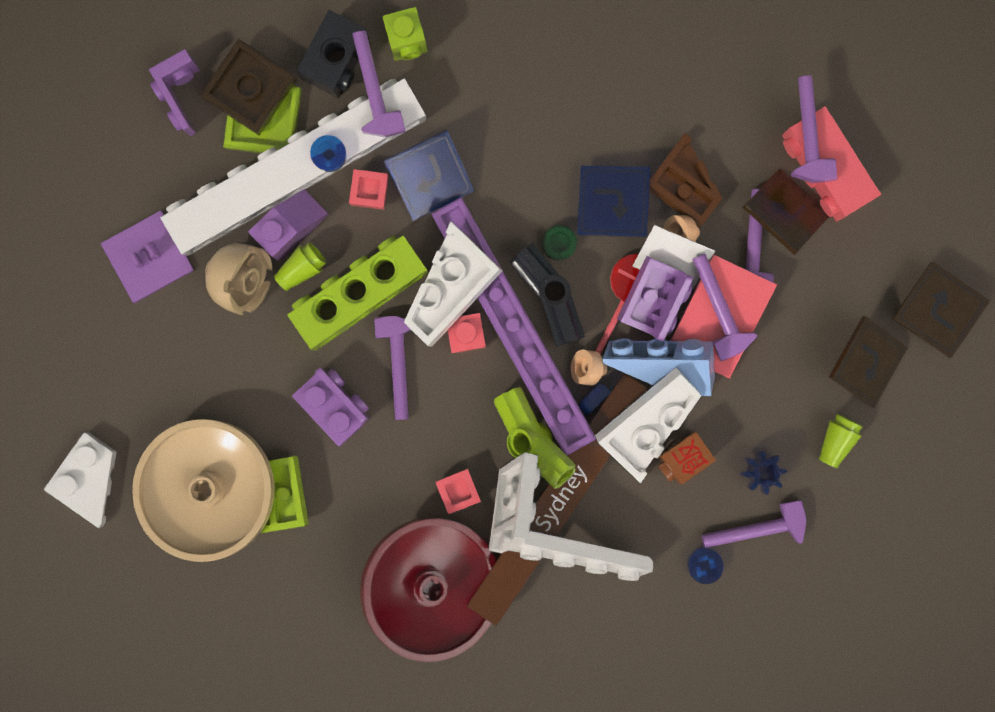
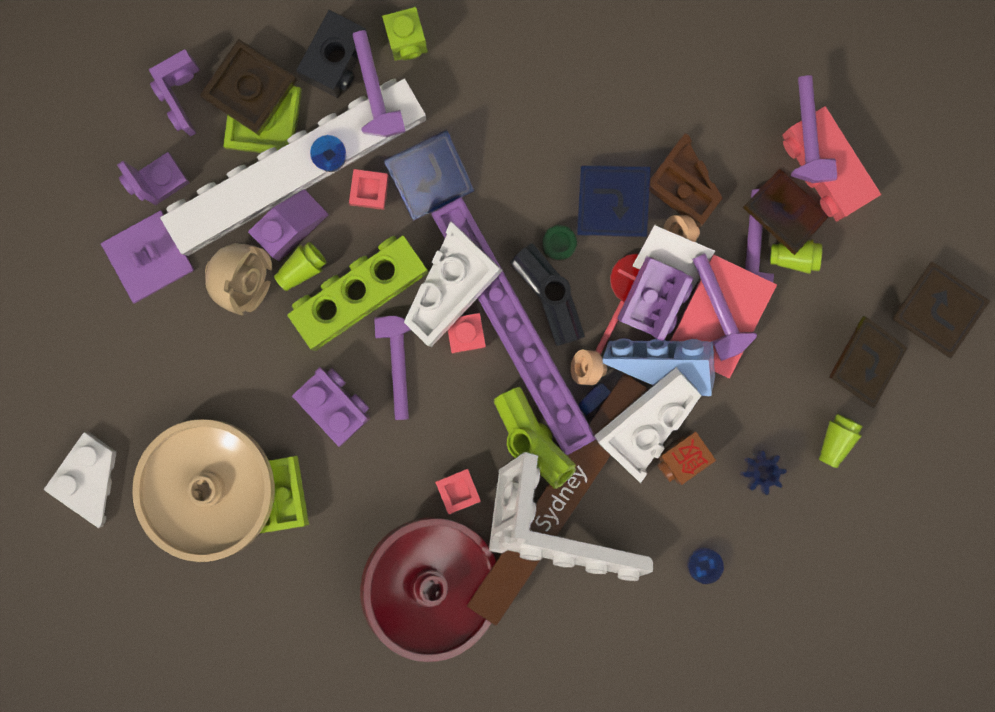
medium lavender piece [701,499,807,548] -> none
none -> medium lavender bracket [117,152,190,205]
none -> lime cone [770,239,822,274]

